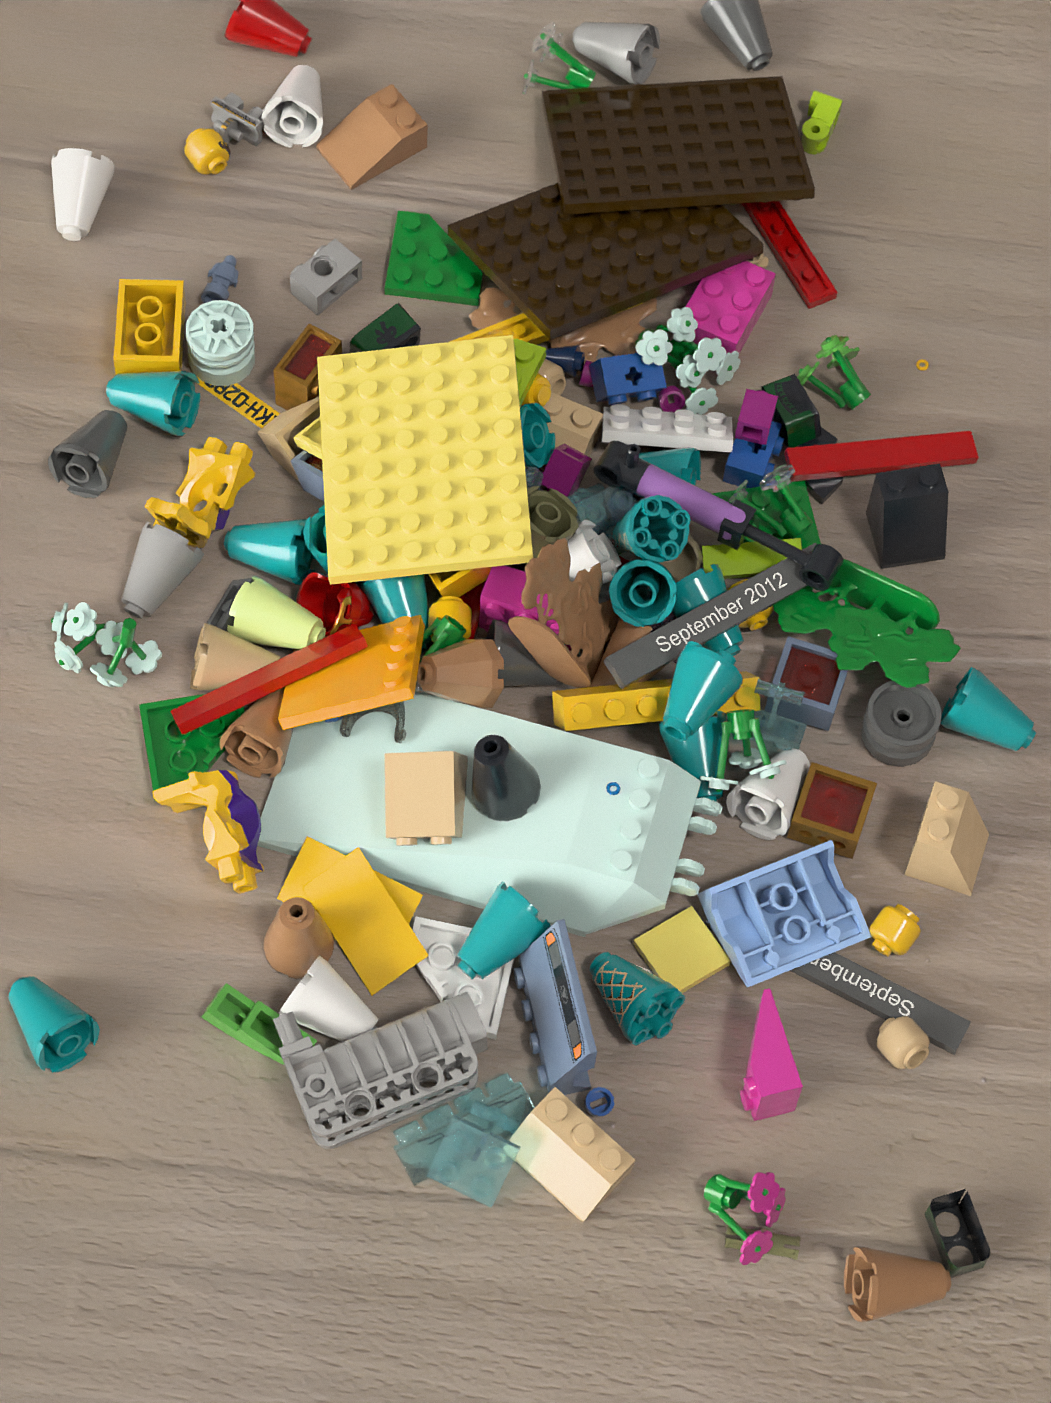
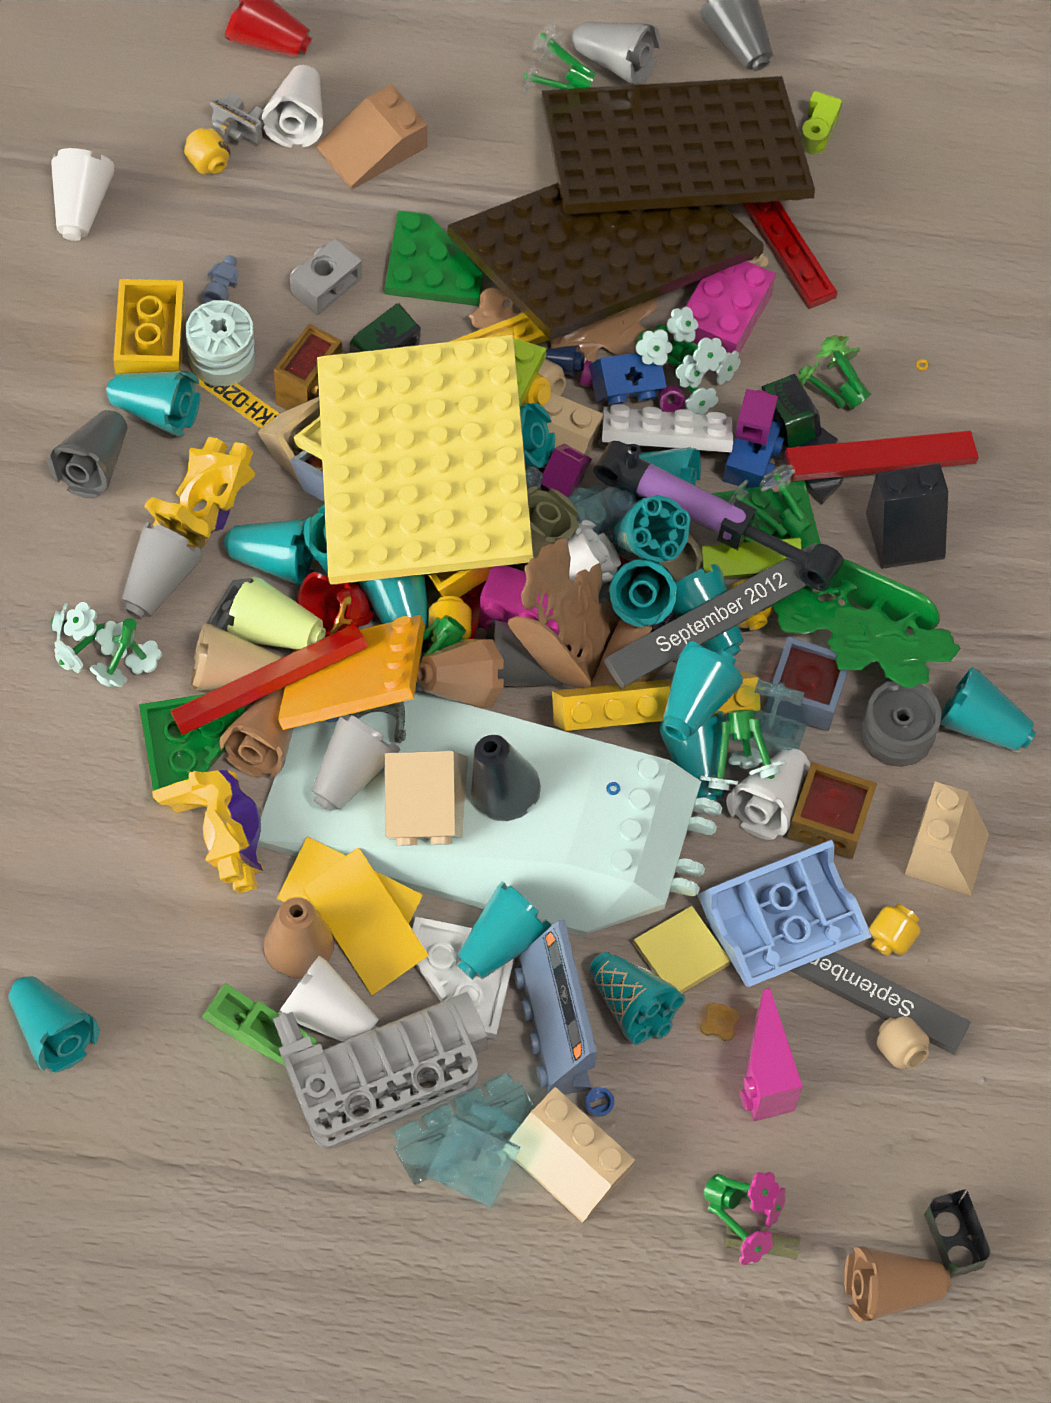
none -> light grey cone [312,715,400,812]
none -> clear yellow plate [701,1003,740,1041]

